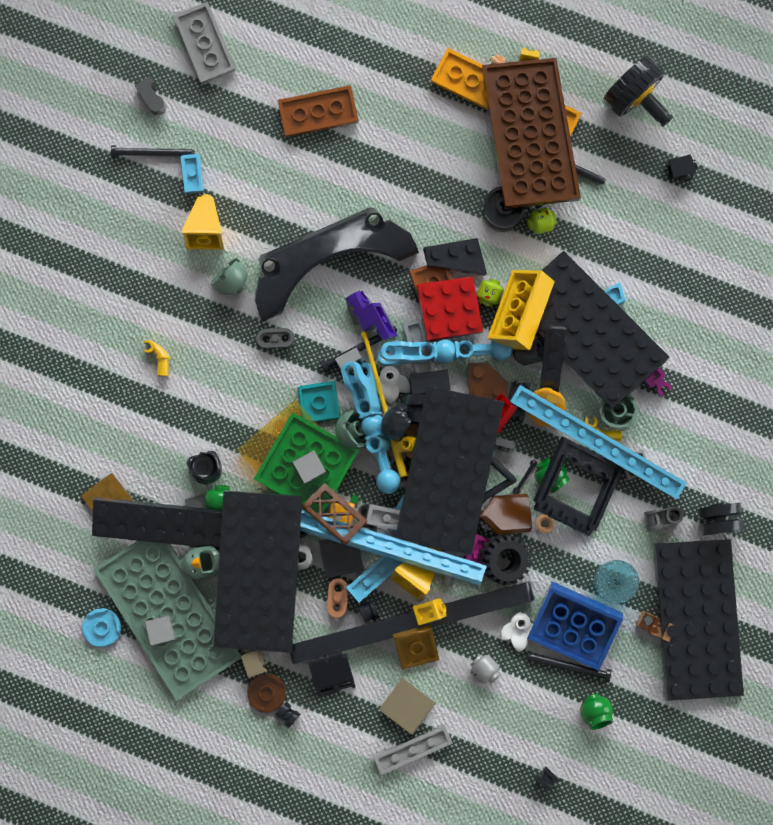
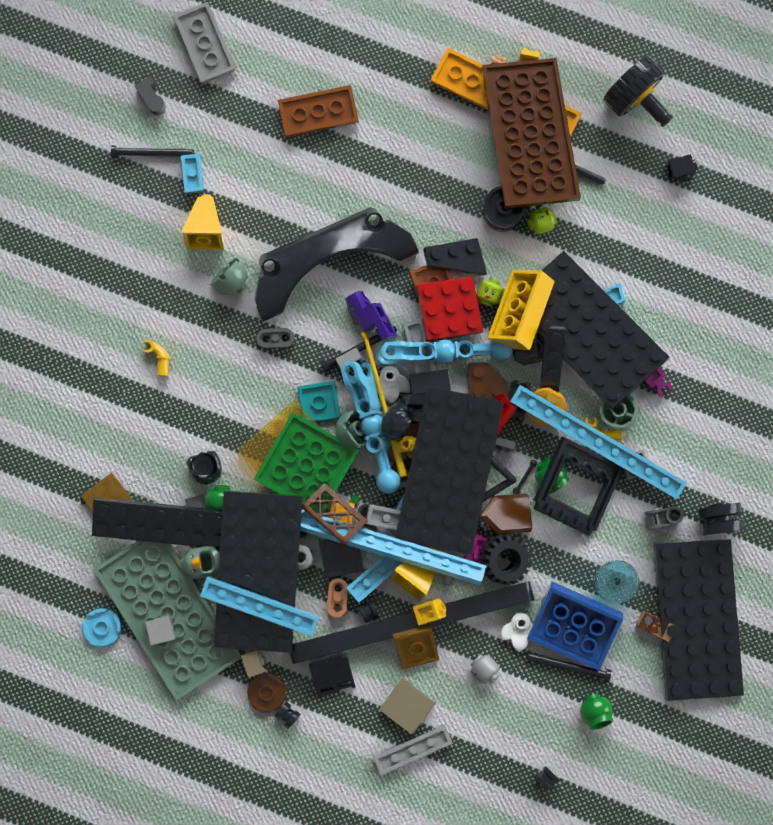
light grey piece [293,451,326,484] -> none
light nougat plate [535,514,555,533] -> none
none -> medium azure plate [200,577,319,636]

